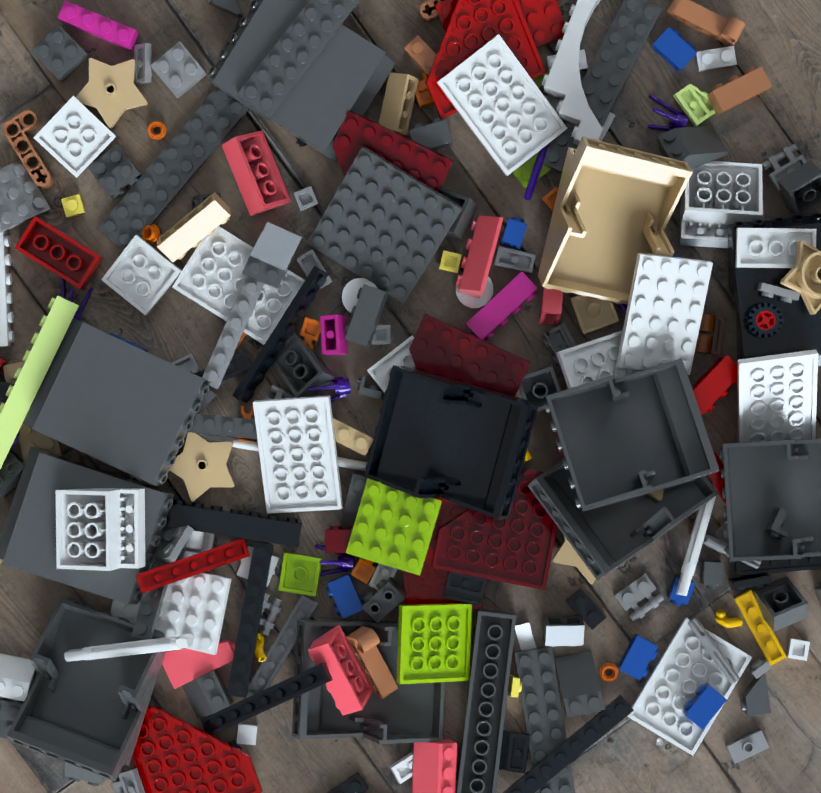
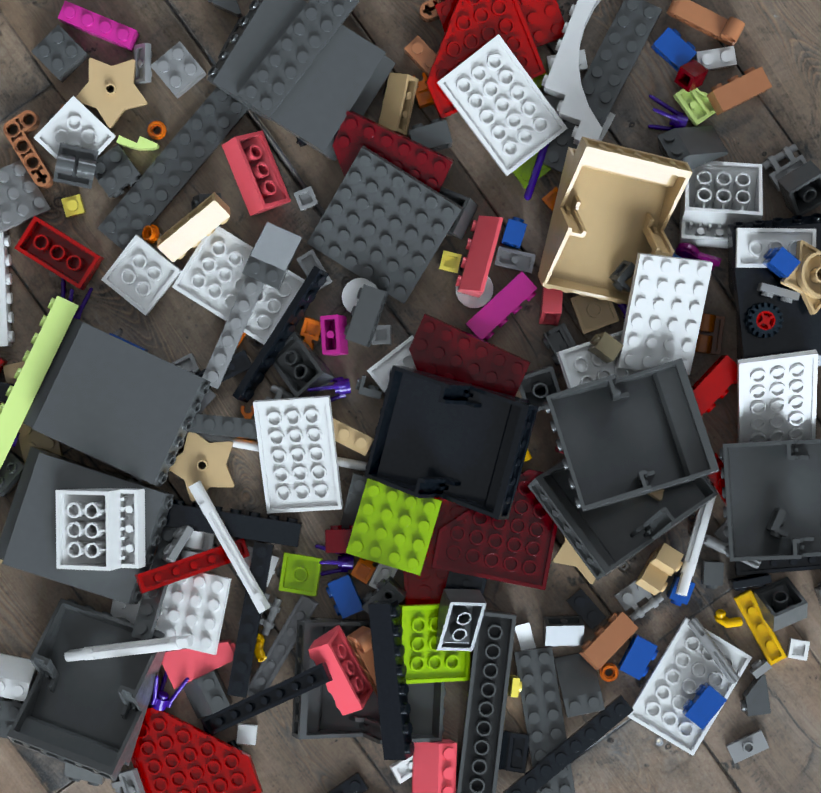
none -> dark grey plate [53,143,99,189]
none -> yellowish green slope [116,135,160,151]
none -> dark purple plant [151,671,189,711]
none -> white piece [189,481,271,614]
none -> black brick [368,600,415,760]
none -> dark grey slope [436,589,487,651]
none -> nougat brick [579,611,638,670]
none -> dark tan brick [588,332,624,363]
none -> dark grey bracket [609,260,635,292]
none -> tan brick [635,543,684,596]
none -> dark red brick [674,59,708,92]
none -> magenta piece [675,243,722,271]
none -> blue brick [762,247,800,278]

